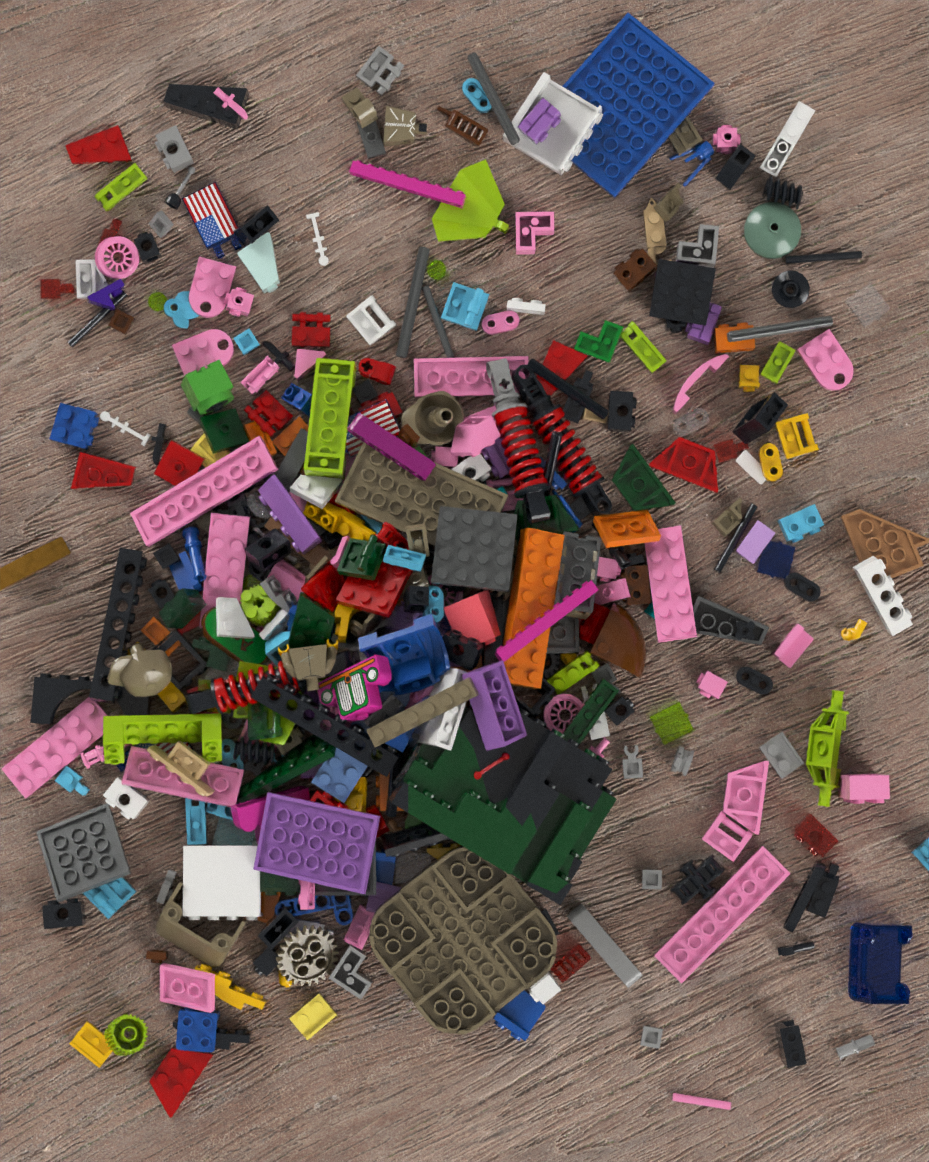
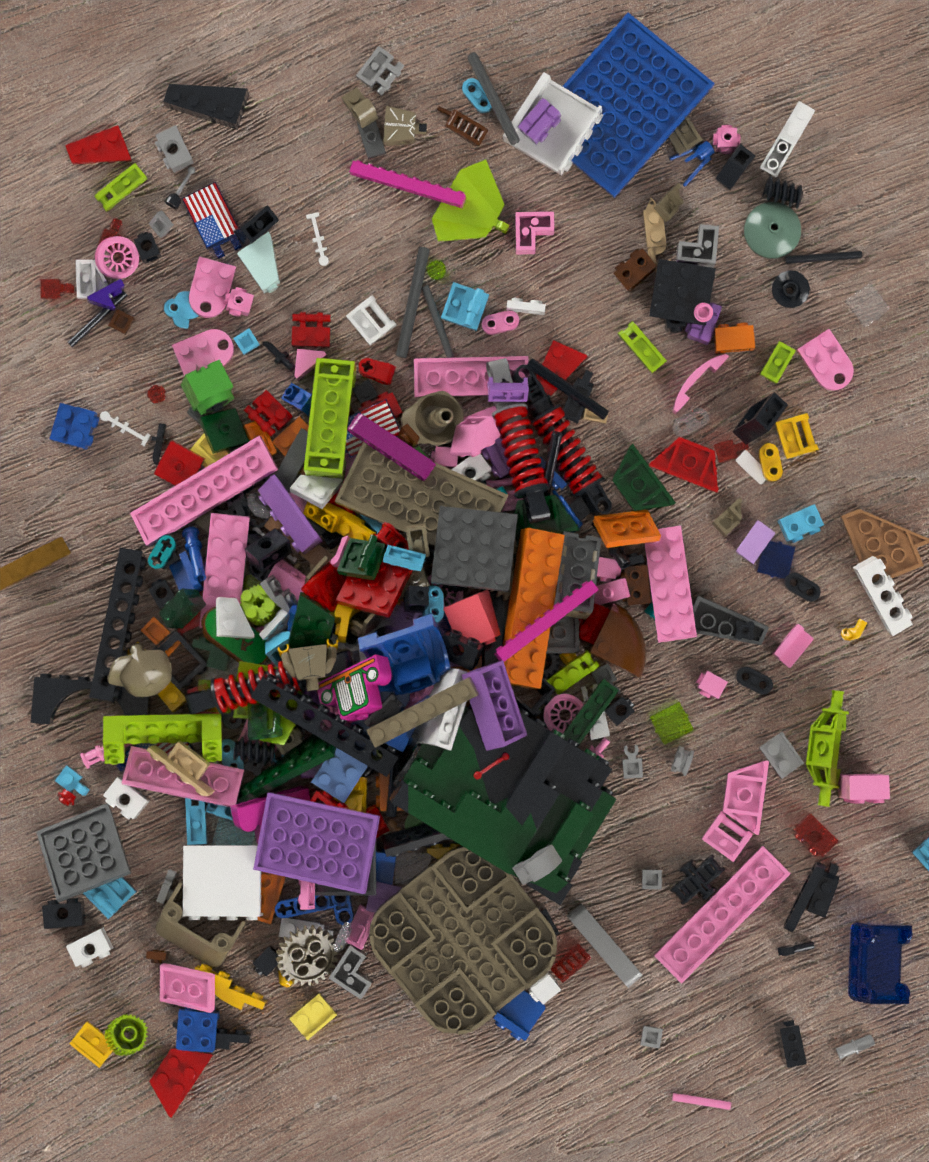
bright pink plate [2,697,108,799] -> none
red wing [71,452,136,489] -> none
clear neon green piece [148,292,167,312] -> none
bright pink piece [213,87,248,120] -> none
bright pink hinge [241,356,280,394] -> none
black slope [258,908,299,950] -> none
clear green brick [260,871,301,896] -> none
green plate [574,320,624,363] -> none
black brick [607,391,637,433] -> none
black bar [714,503,757,573] -> none
dark grey axle [727,316,833,342] -> none
yellow bracket [739,365,760,392] -> none
none -> red plate [57,789,76,806]
none -> white brick [66,927,113,968]
none -> clear red plate [147,385,166,404]
none -> teal beam [148,535,176,569]
none -> clear gear [334,922,352,953]
none -> medium lavender hinge [487,377,529,402]
none -> light grey brick [513,844,562,885]
none -> bright pink plate [694,303,713,322]

